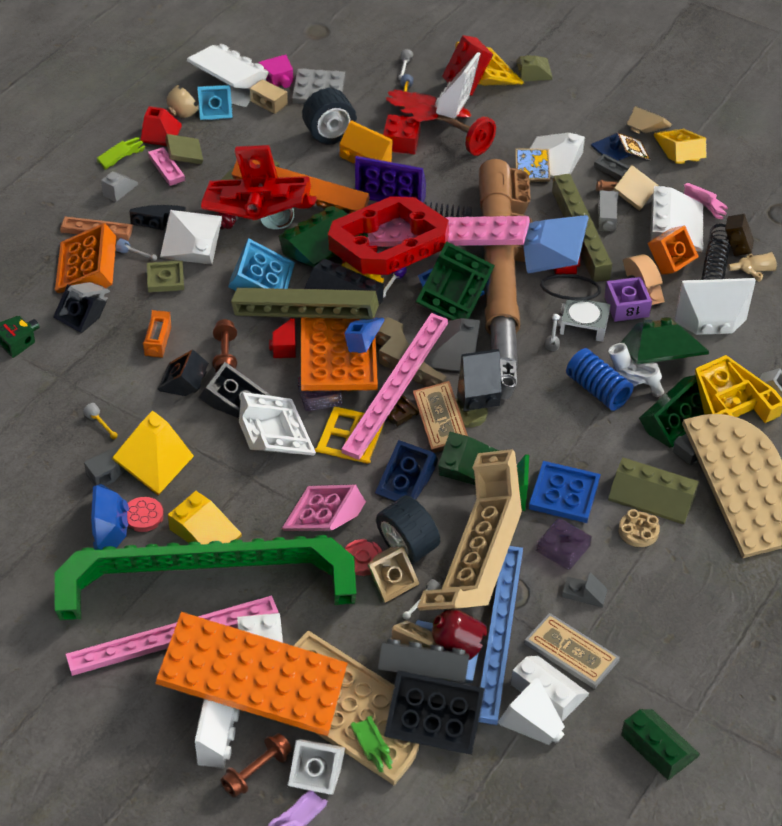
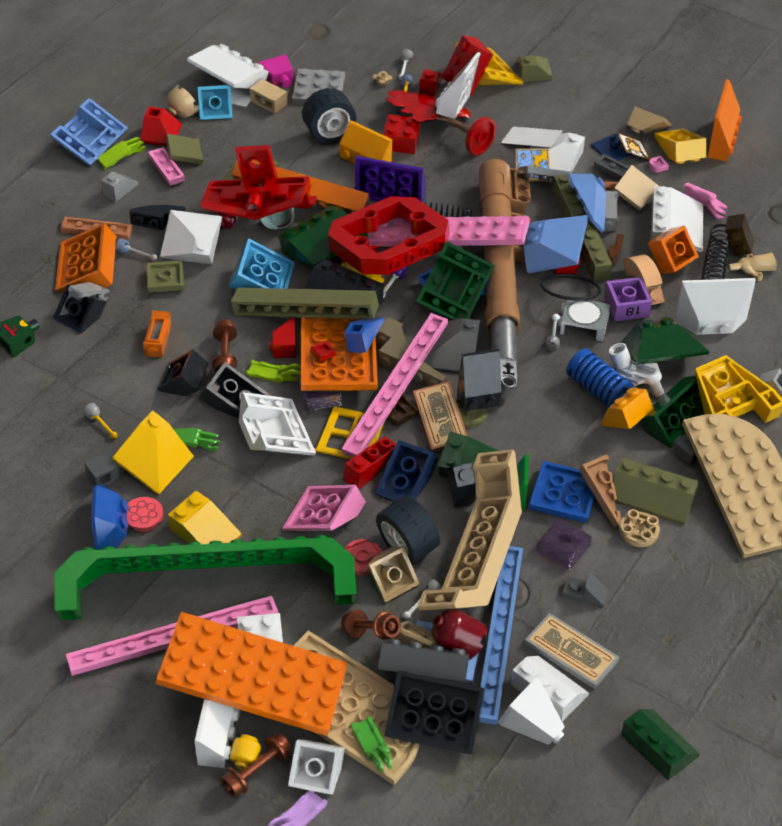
none -> medium blue slope [50,98,128,166]
none -> bright green arm [173,428,221,451]
none -> yellow head [229,735,261,770]
none -> lime arm [246,360,301,383]
none -> red tile [310,341,336,362]
none -> copper piece [341,609,401,640]
none -> red slope [343,436,396,489]
none -> tan plate [373,71,392,86]
none -> red slope [419,69,443,96]
none -> black slope [447,461,477,507]
none -> white sticker [501,127,562,147]
none -> dark grey plate [518,166,570,181]
none -> medium blue wedge [567,174,606,233]
none -> medium nougat wing [578,455,621,528]
none -> light orange slope [601,387,654,429]
none -> reddish brown slope [608,234,624,269]
none -> bright pink tile [649,156,669,172]
none -> orange slope [708,79,742,162]

